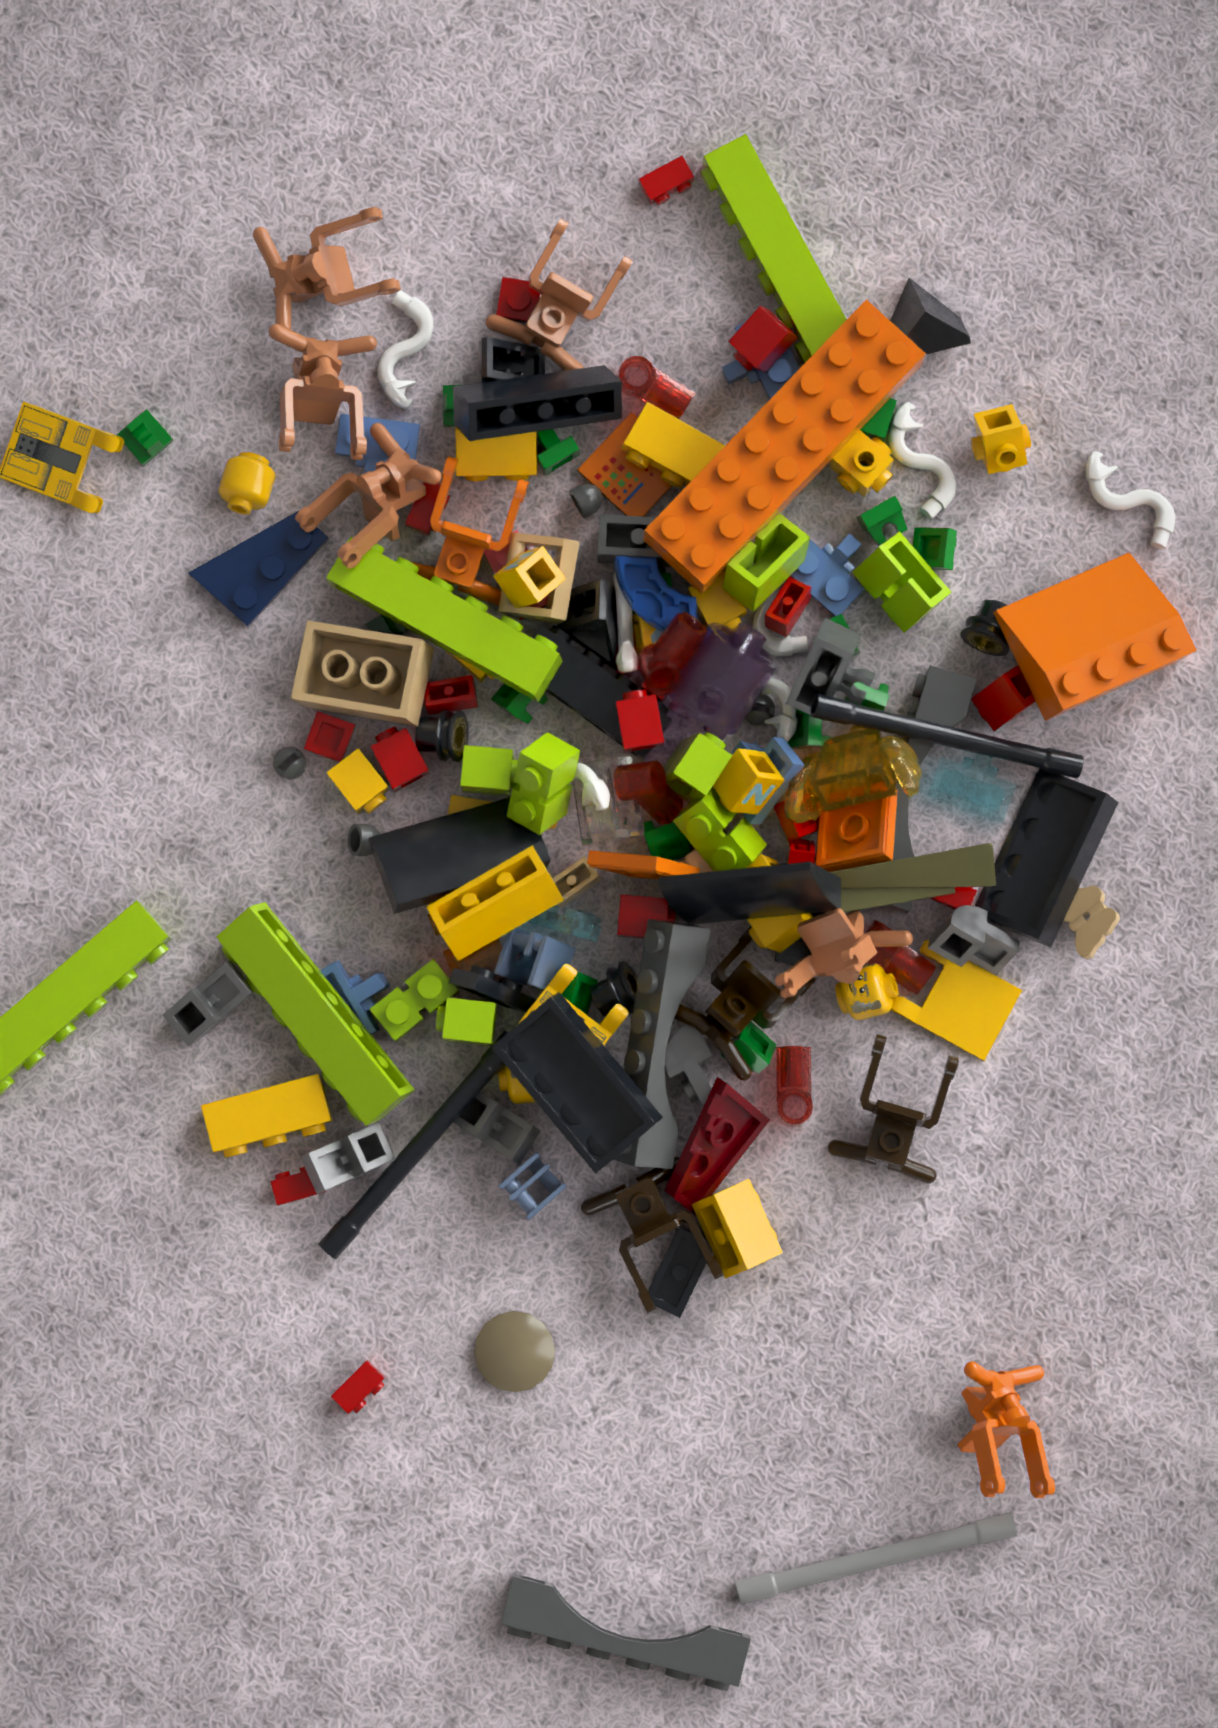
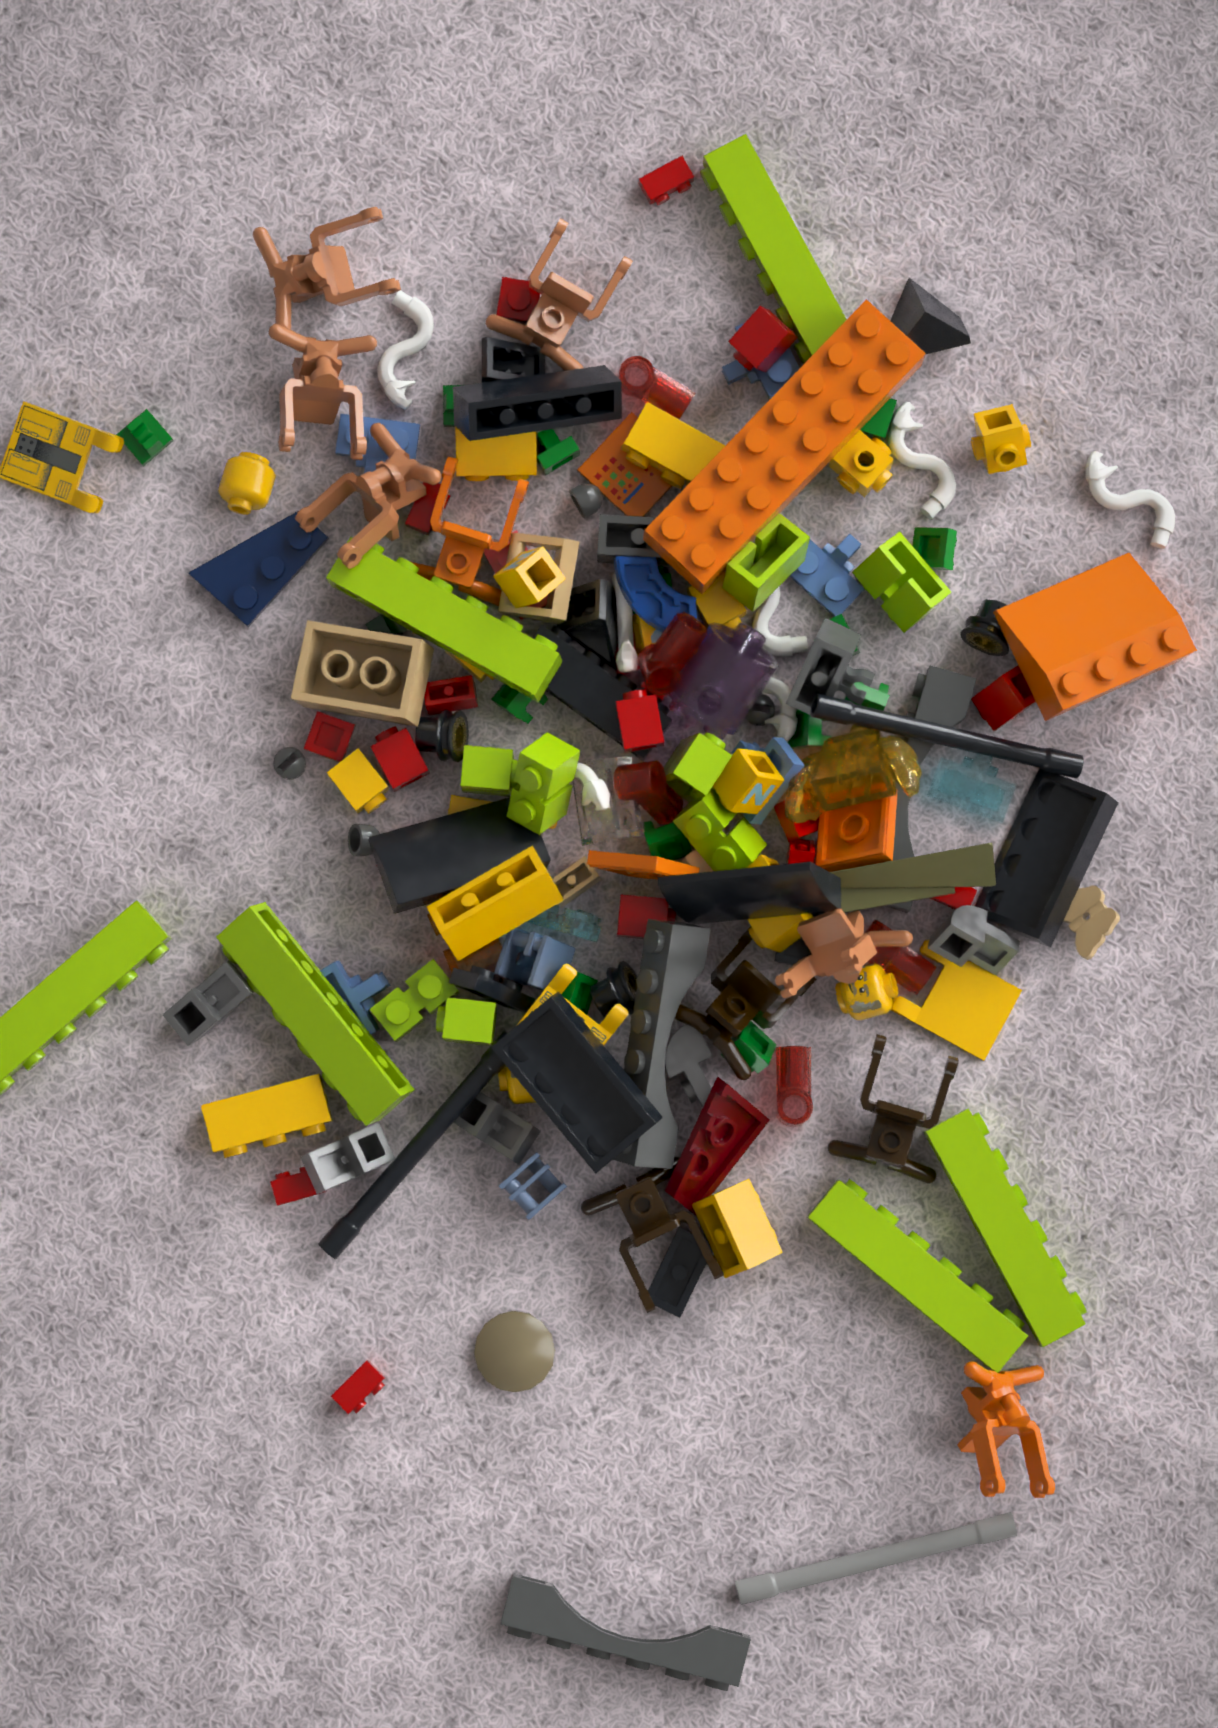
red piece [765,576,811,638] -> none
green tile [856,496,908,546] -> none
none -> lime brick [807,1179,1028,1373]
none -> lime brick [923,1108,1087,1347]

